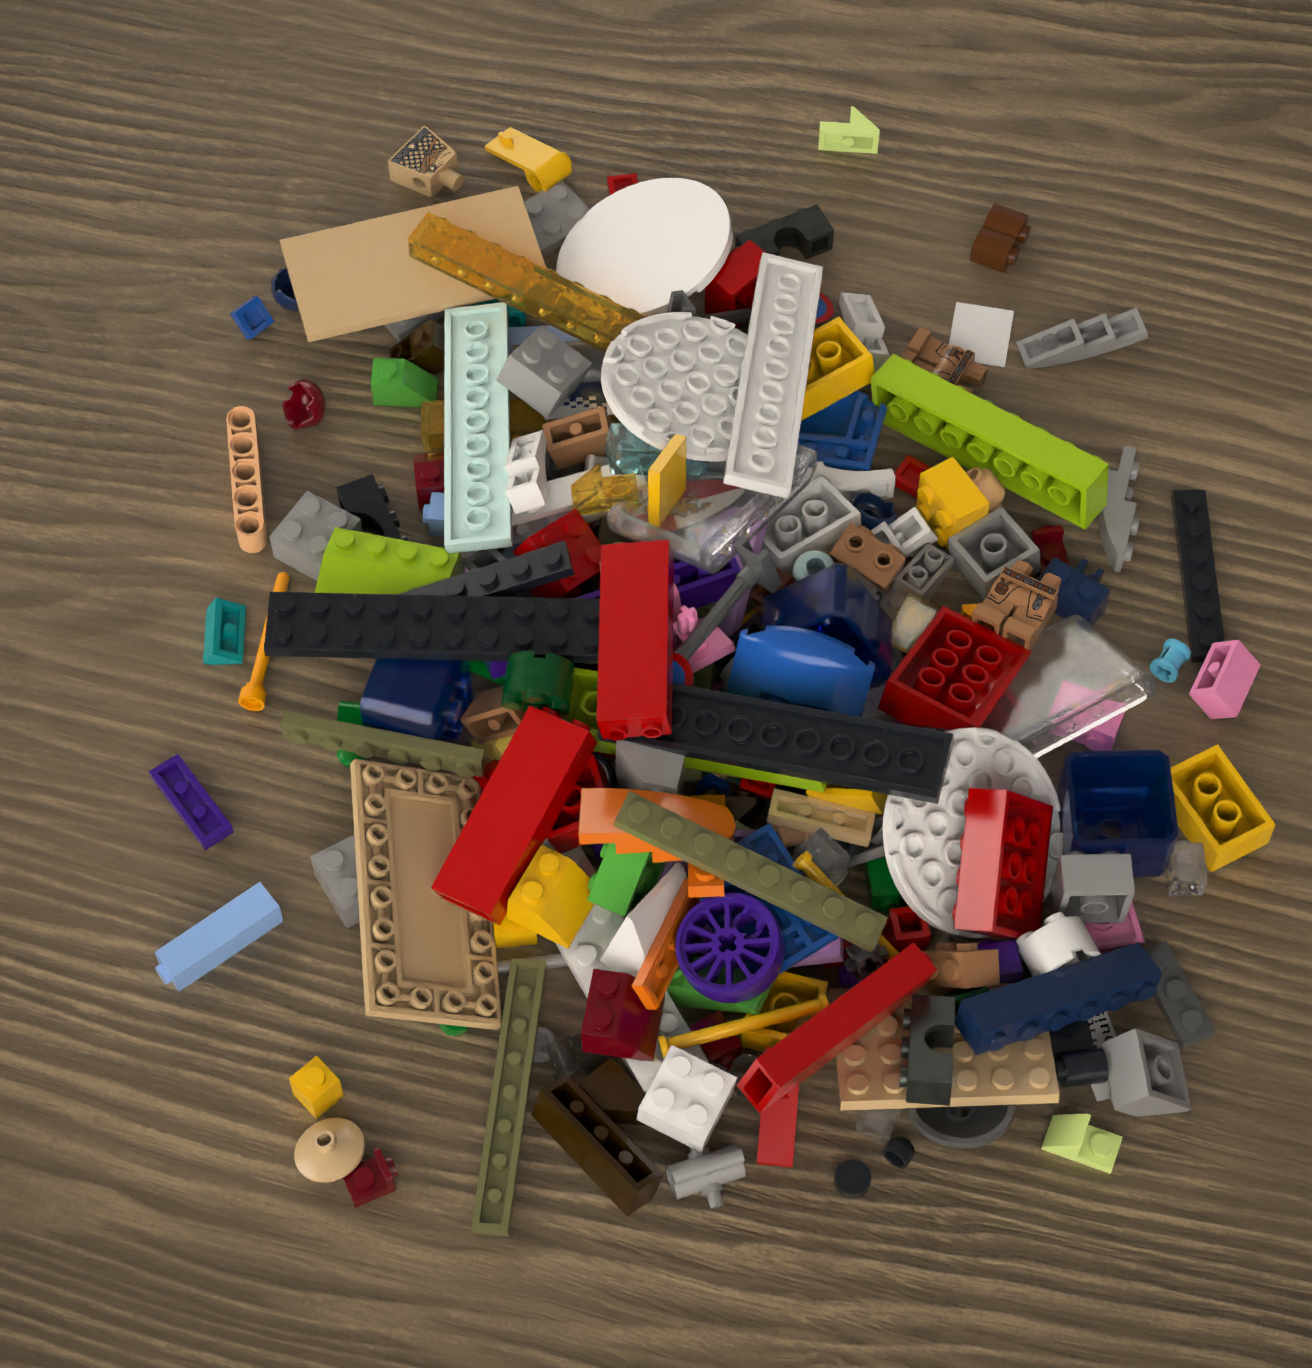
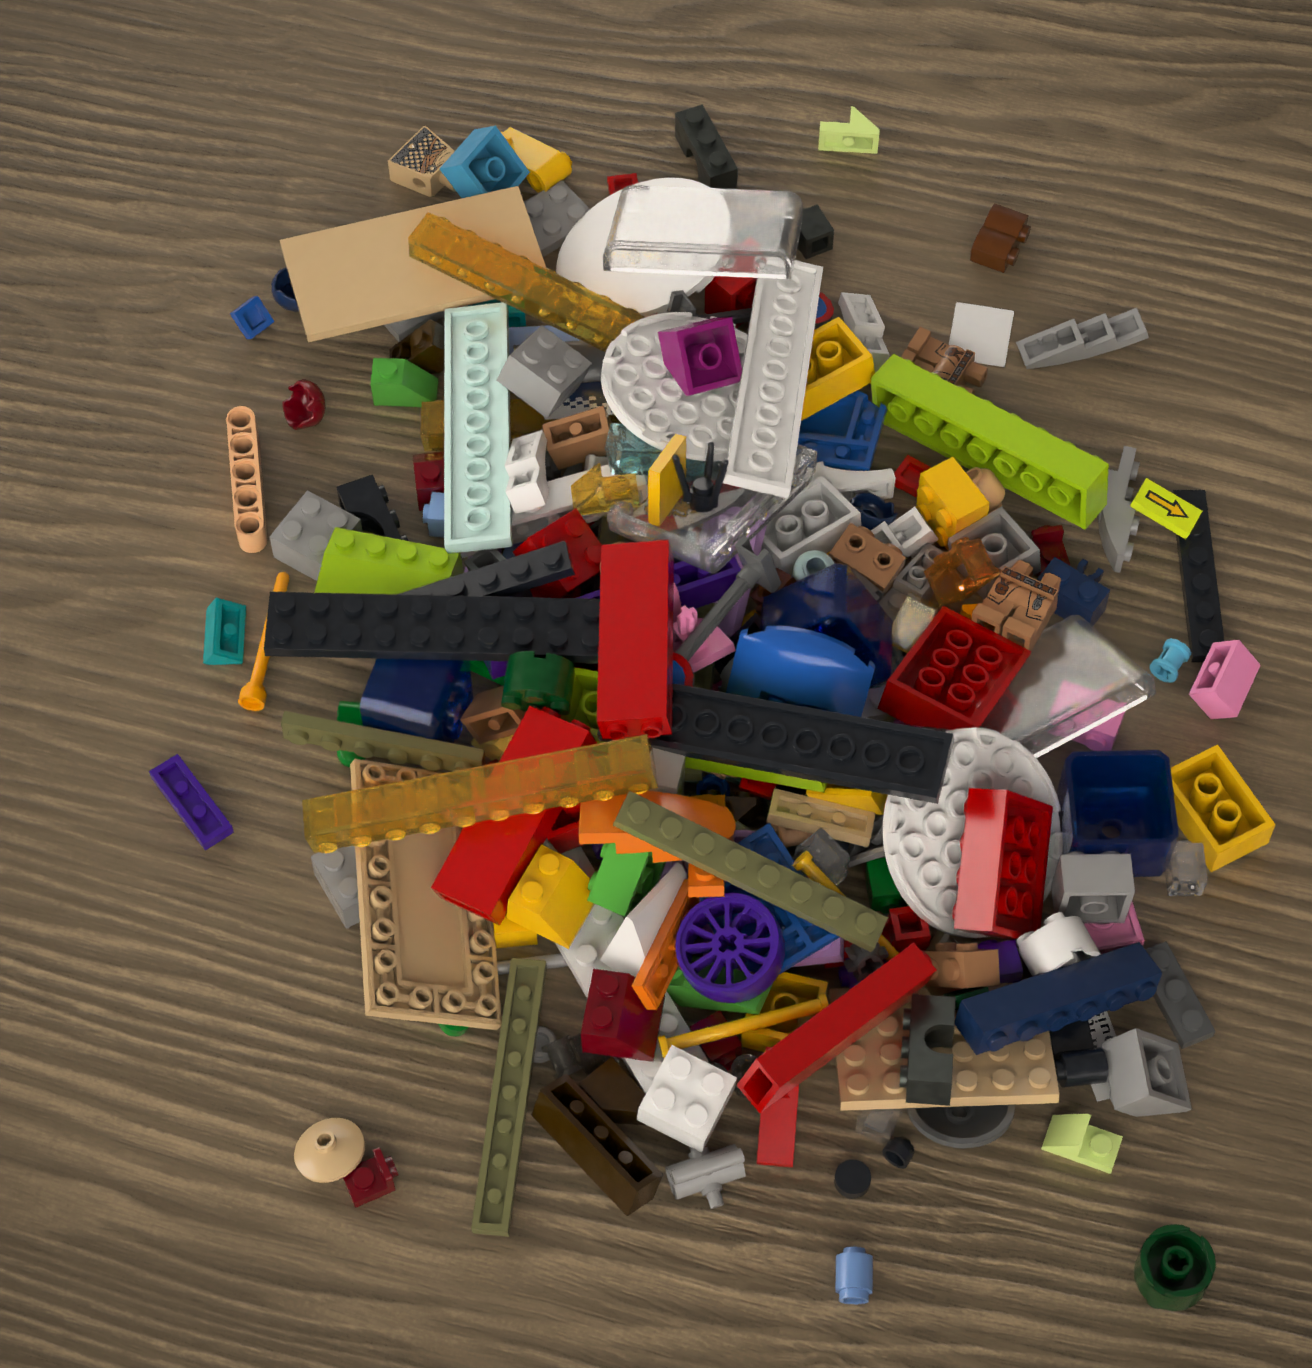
light blue brick [155,882,283,992] -> none
yellow brick [289,1055,344,1119] -> none
none -> clear yellow brick [302,734,658,853]
none -> dark azure brick [440,125,530,198]
none -> clear windscreen [603,185,803,279]
none -> magenta slope [658,317,742,396]
none -> black plant [672,442,729,513]
none -> pearl dark grey arch [675,104,738,197]
none -> medium blue brick [835,1247,873,1305]
none -> clear orange window [924,537,1003,607]
none -> neon yellow tile [1130,478,1202,539]
none -> dark green brick [1134,1224,1216,1311]

